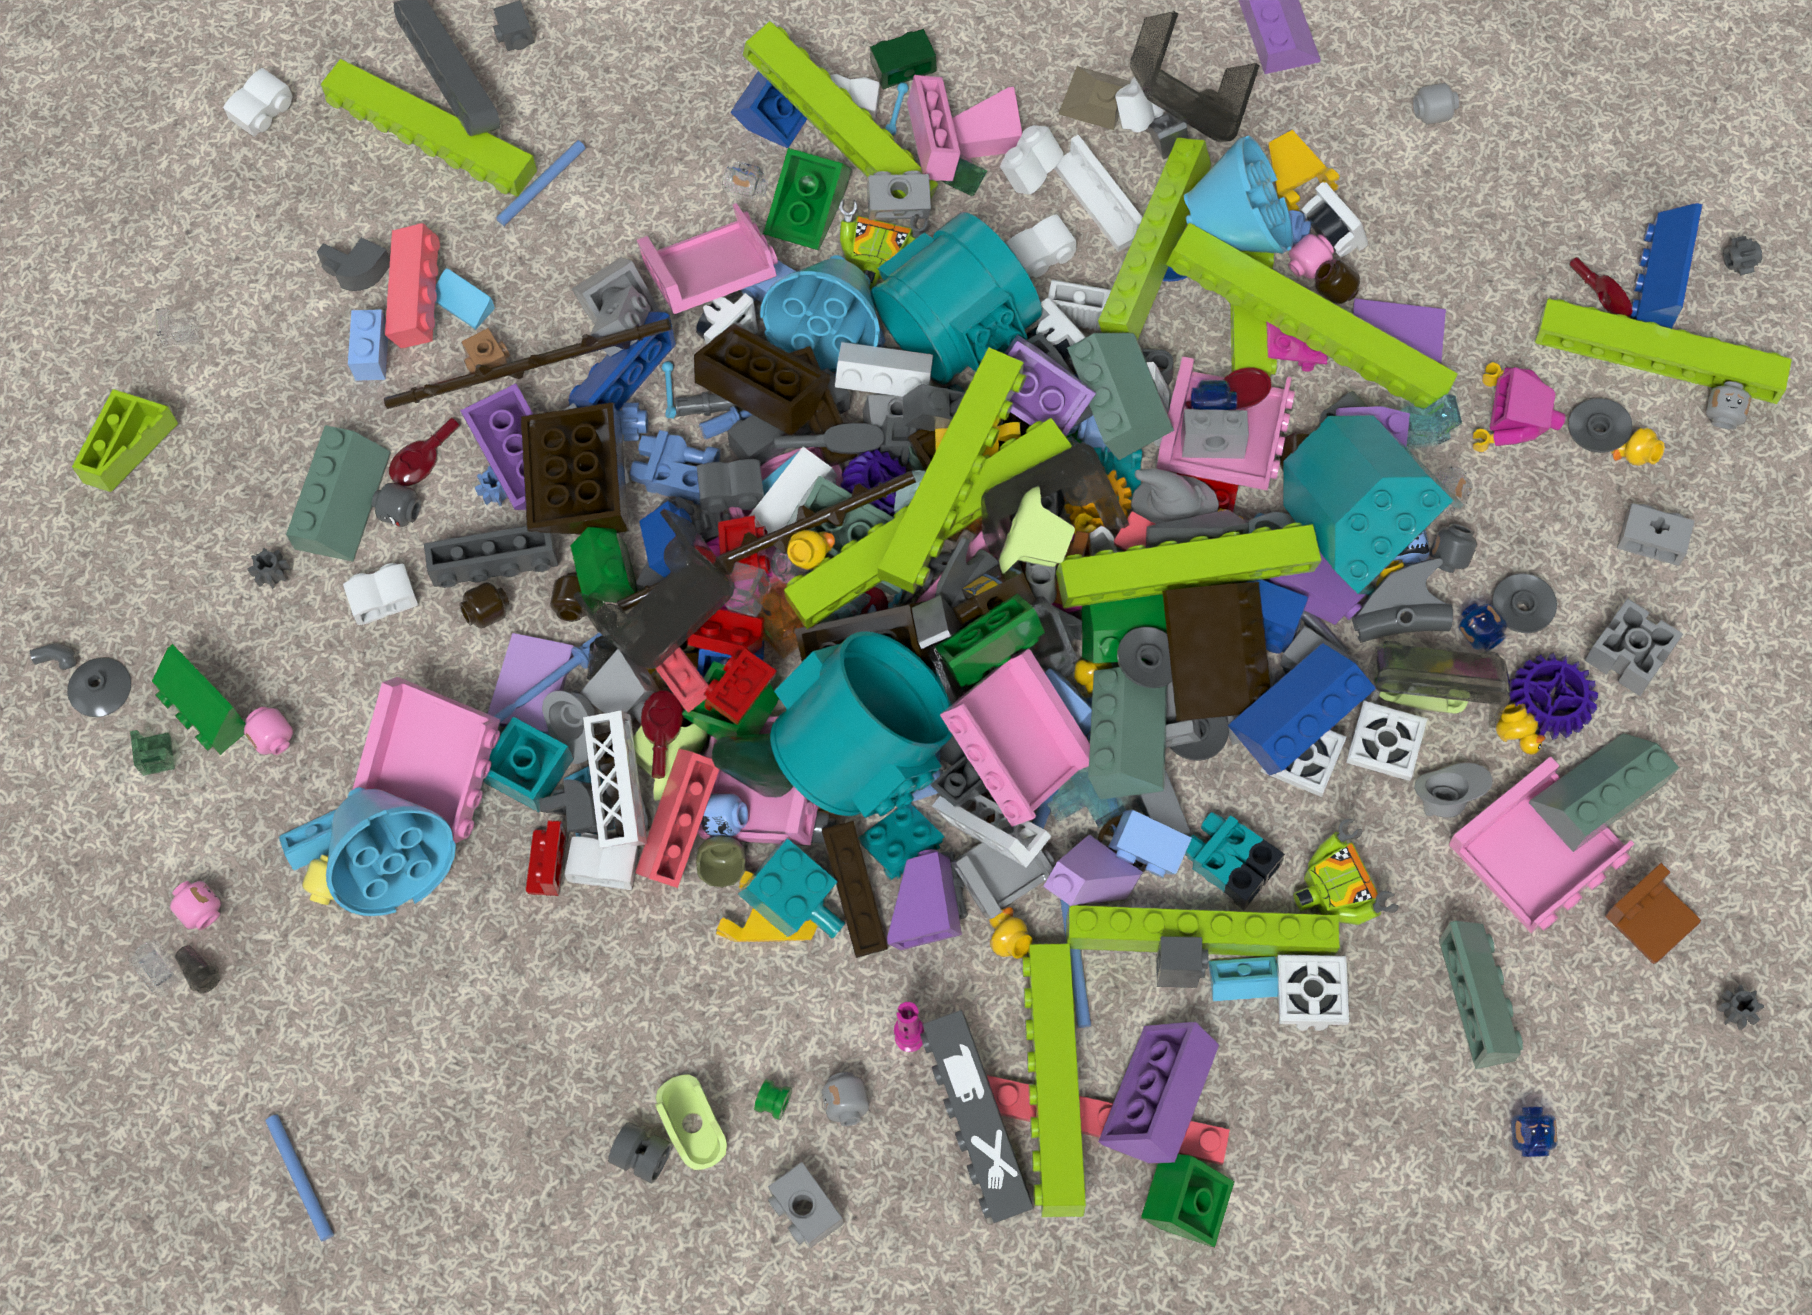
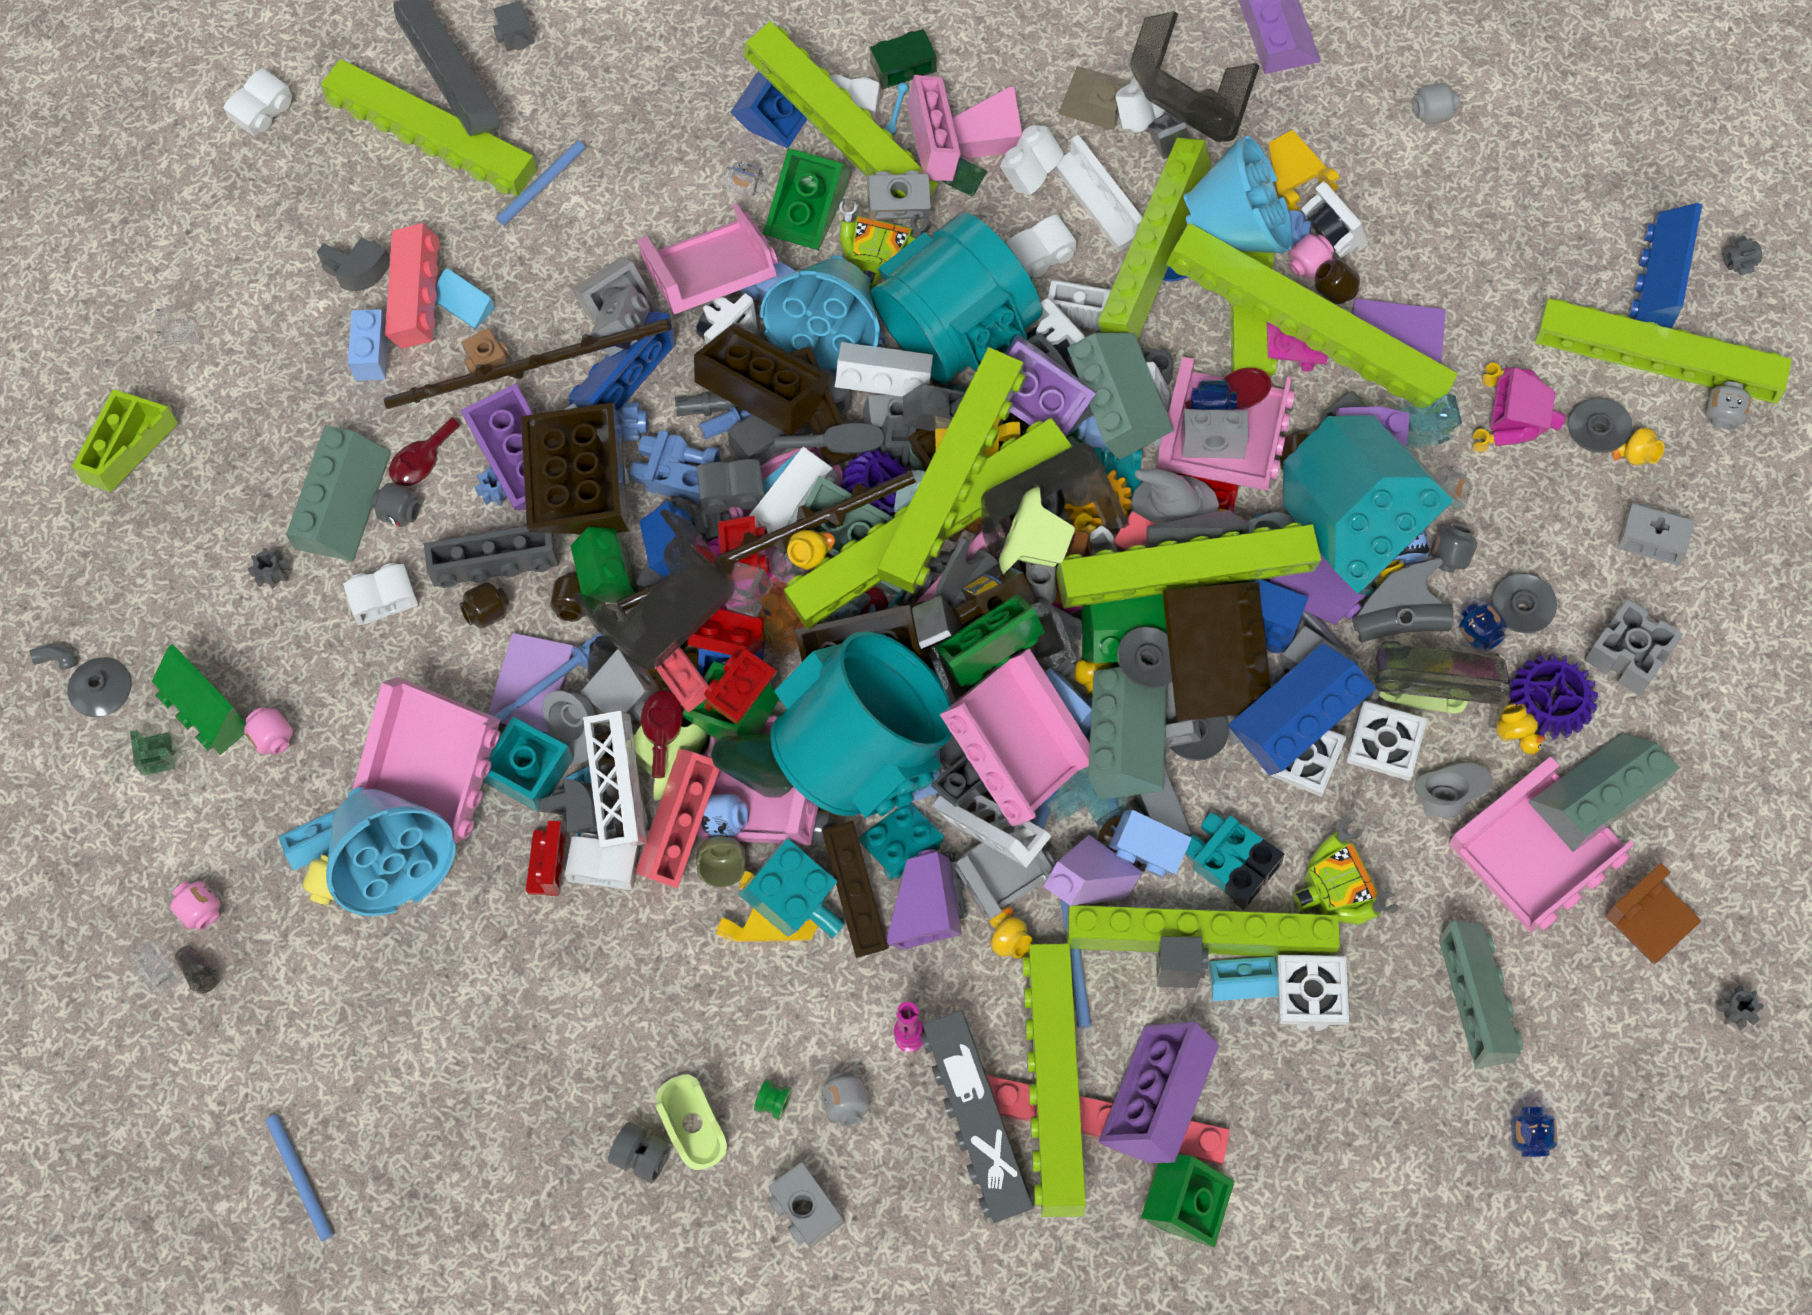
medium azure hinge [662,361,676,419] -> none
dark red piece [1569,257,1633,317] -> none

